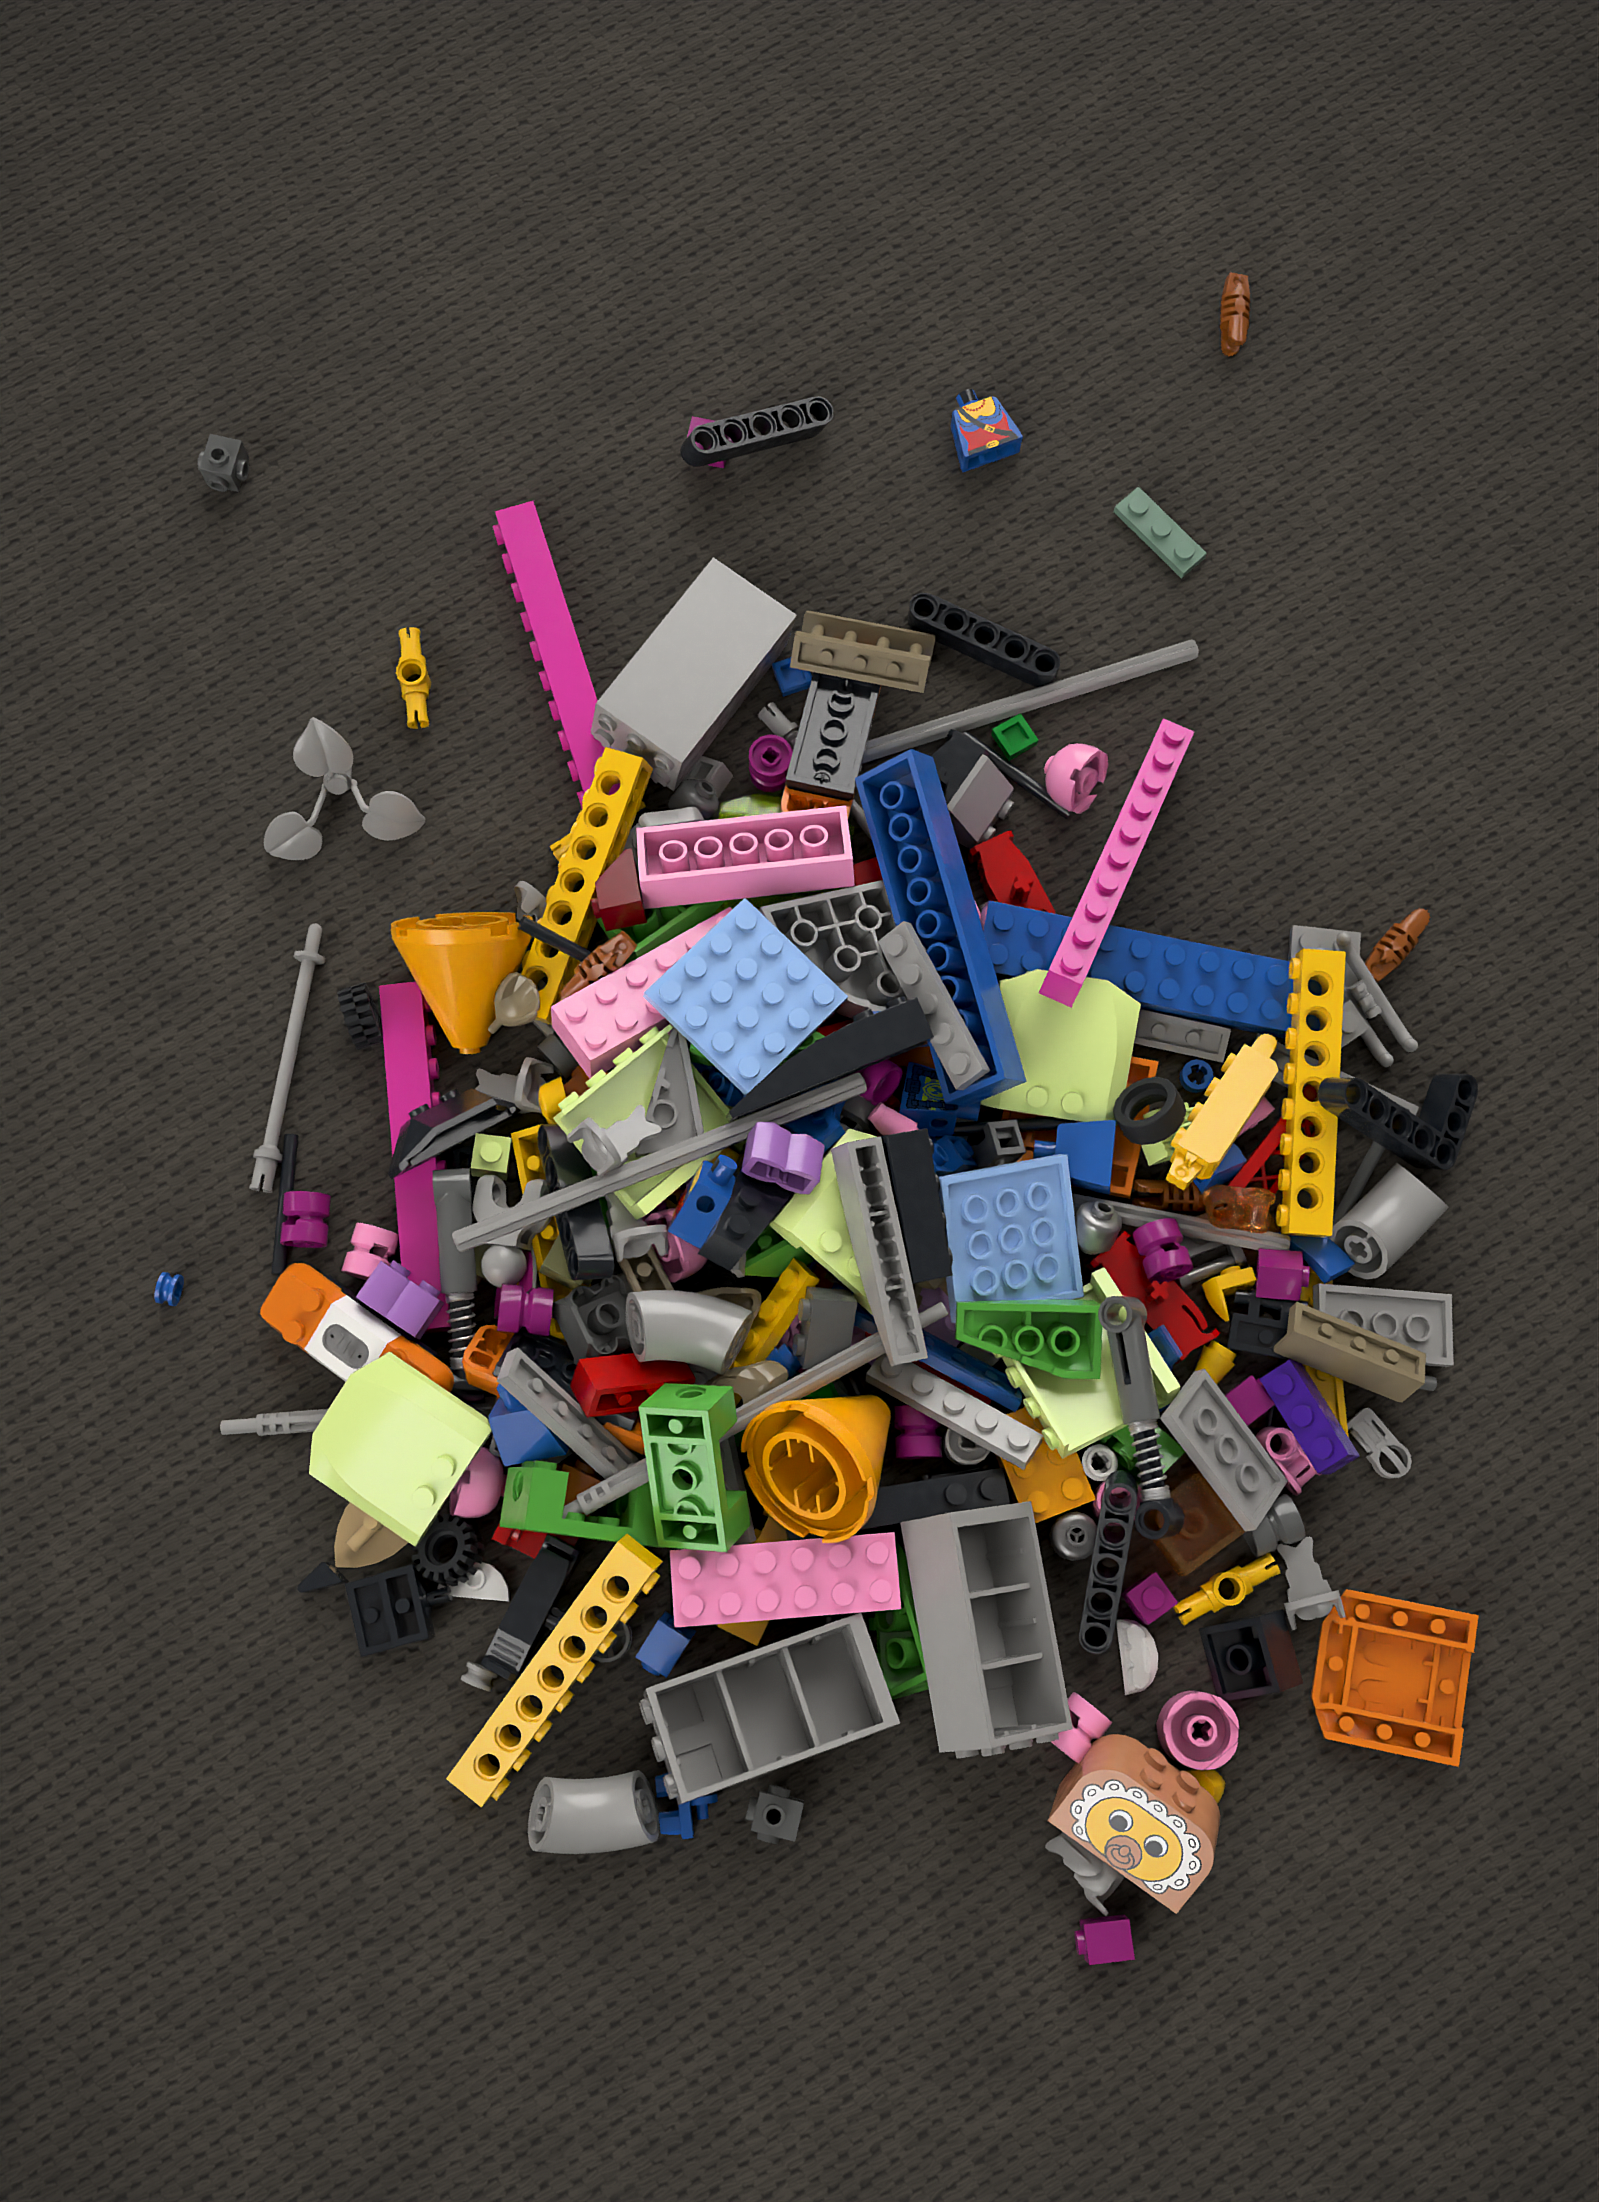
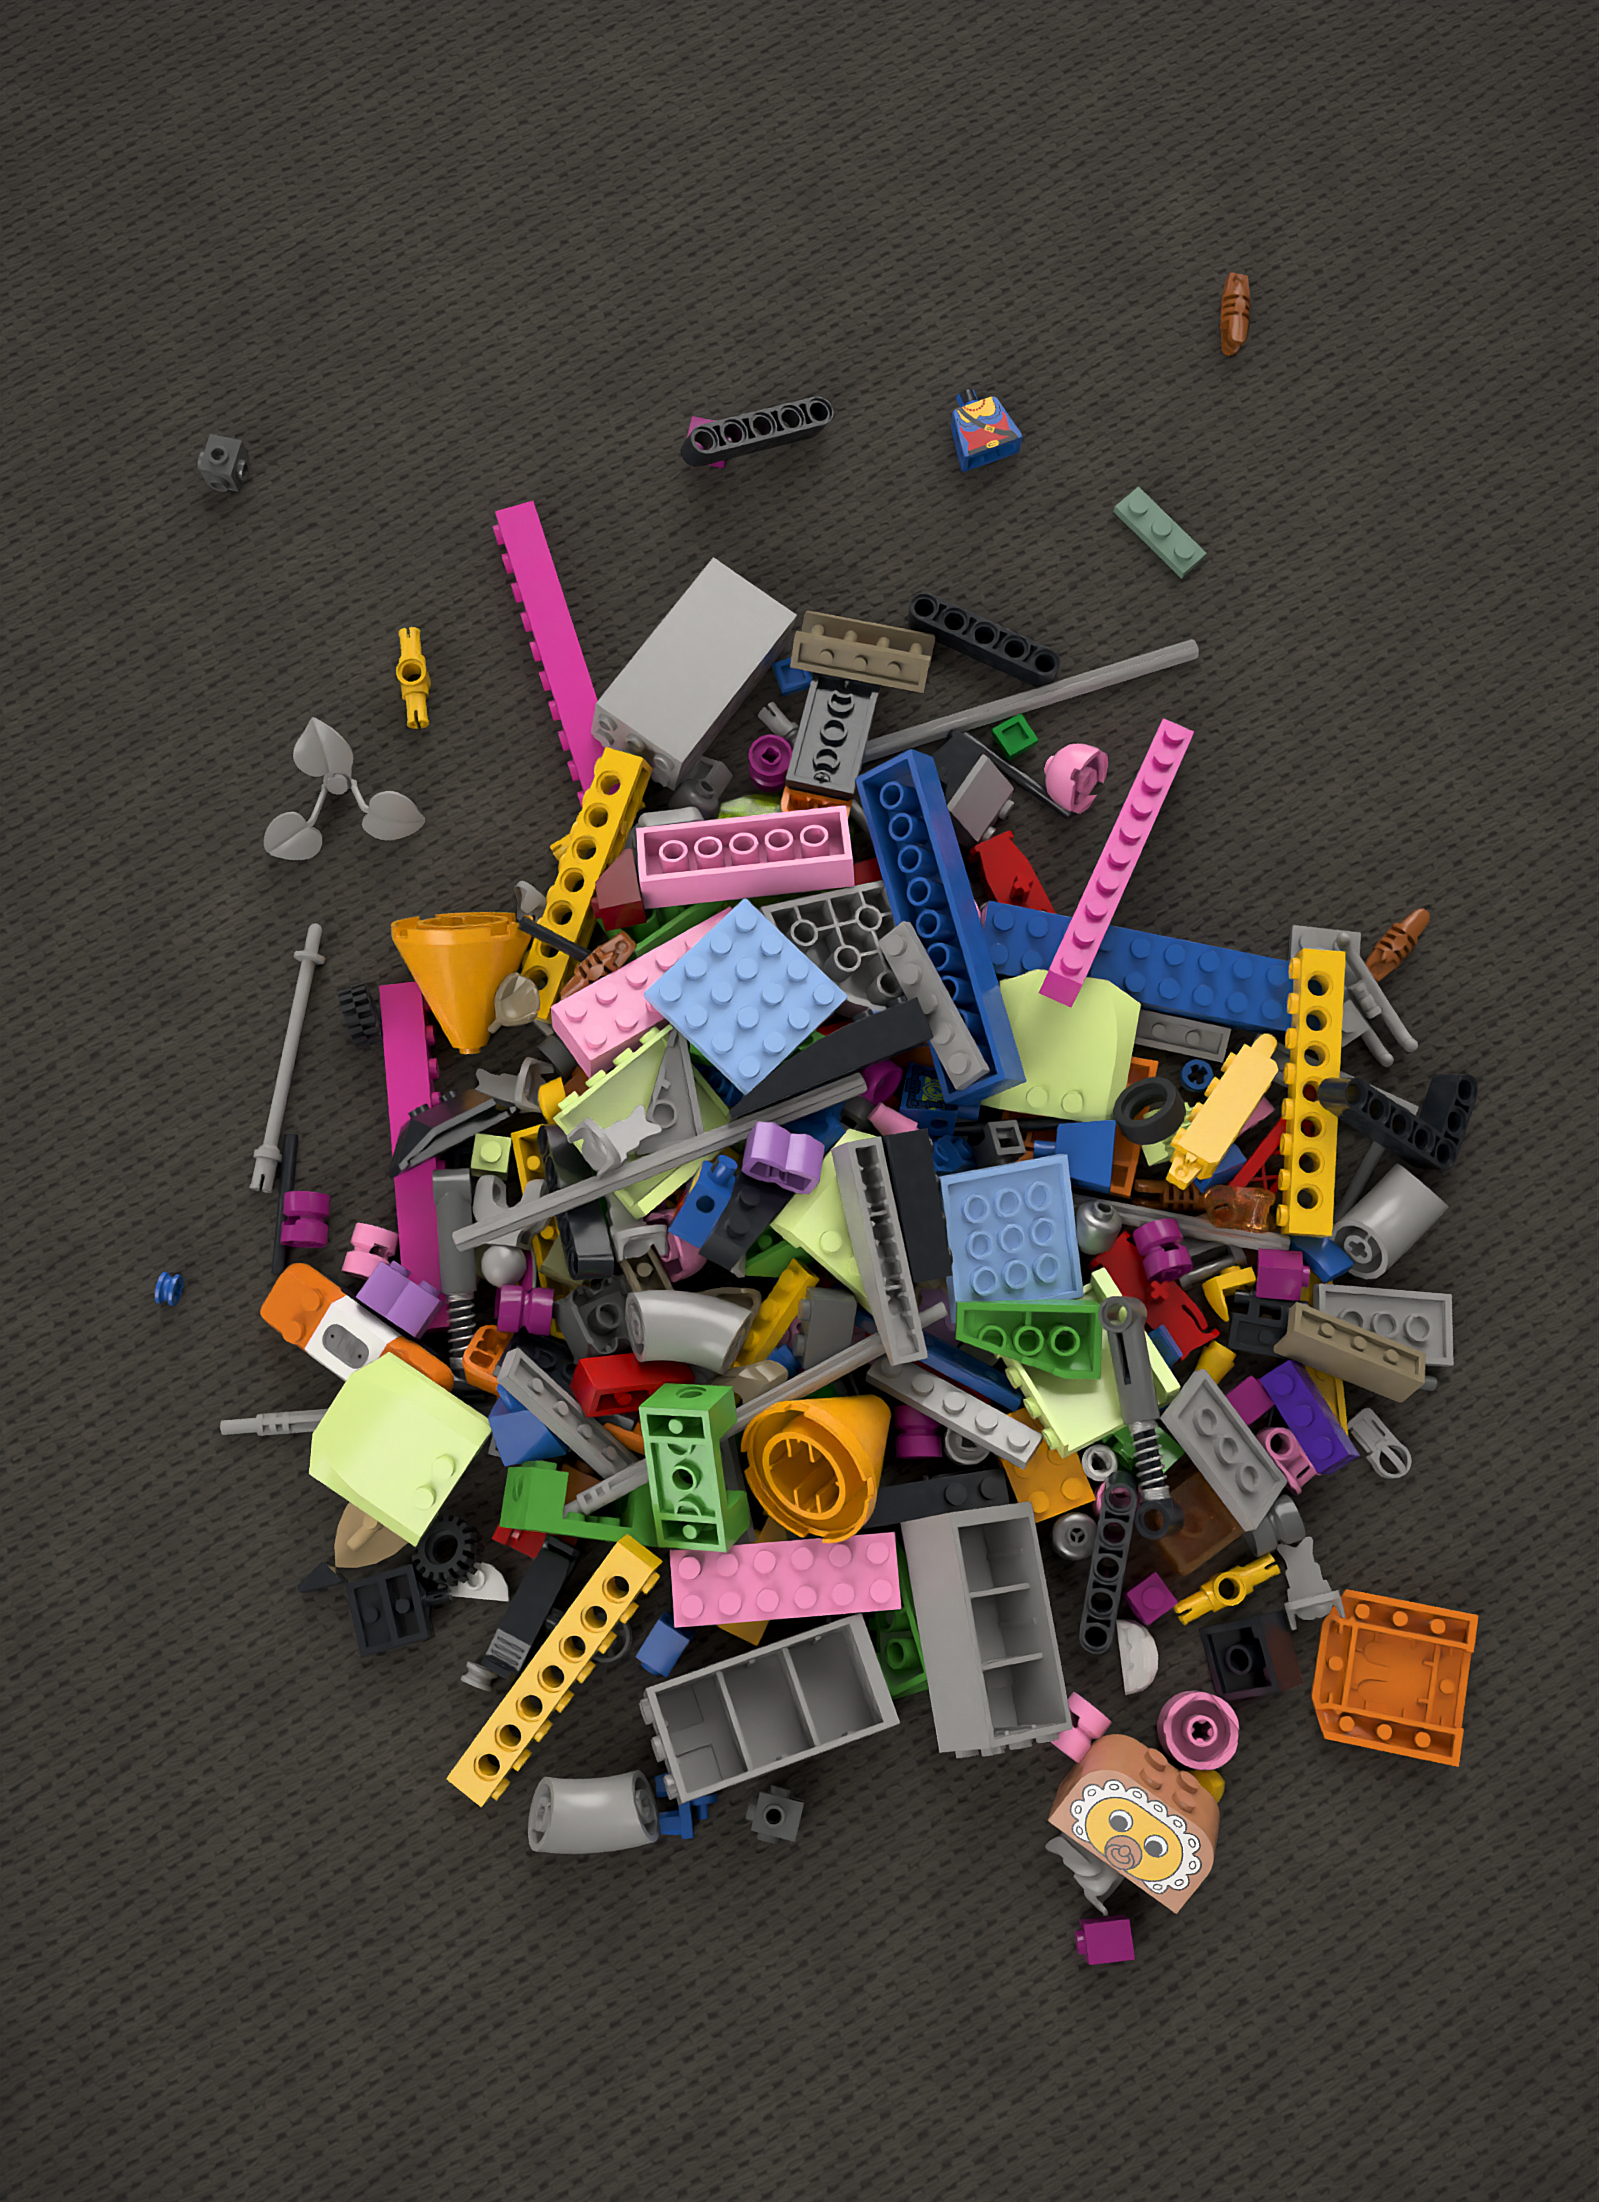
bright pink cylinder [449,1447,507,1518] -> none

